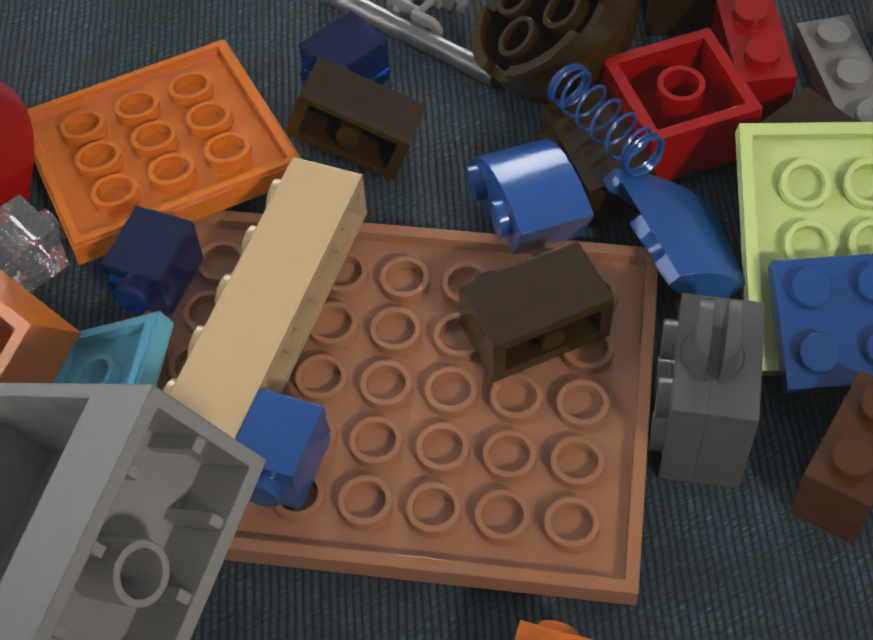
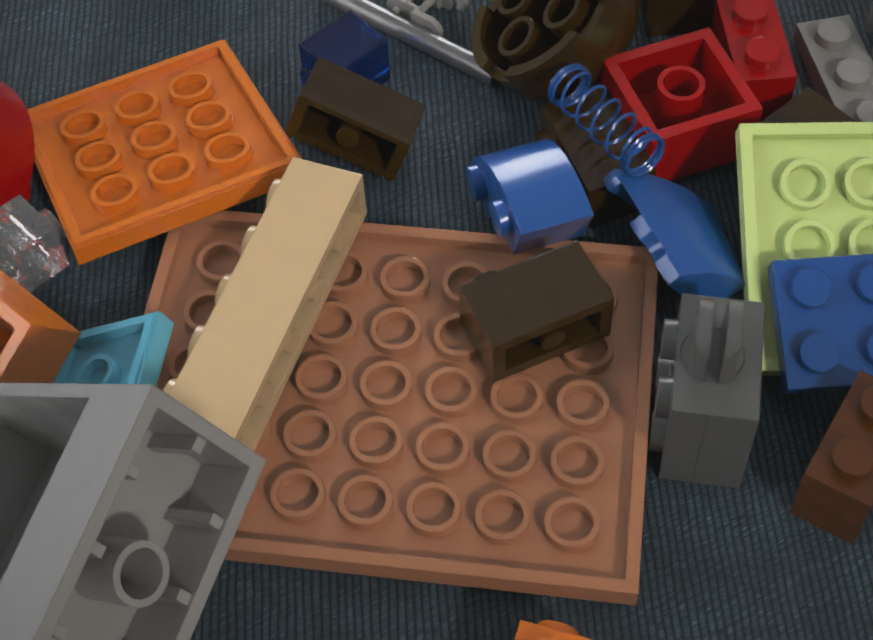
clear blue brick [101,205,204,317] -> none
blue brick [236,388,330,510] -> none

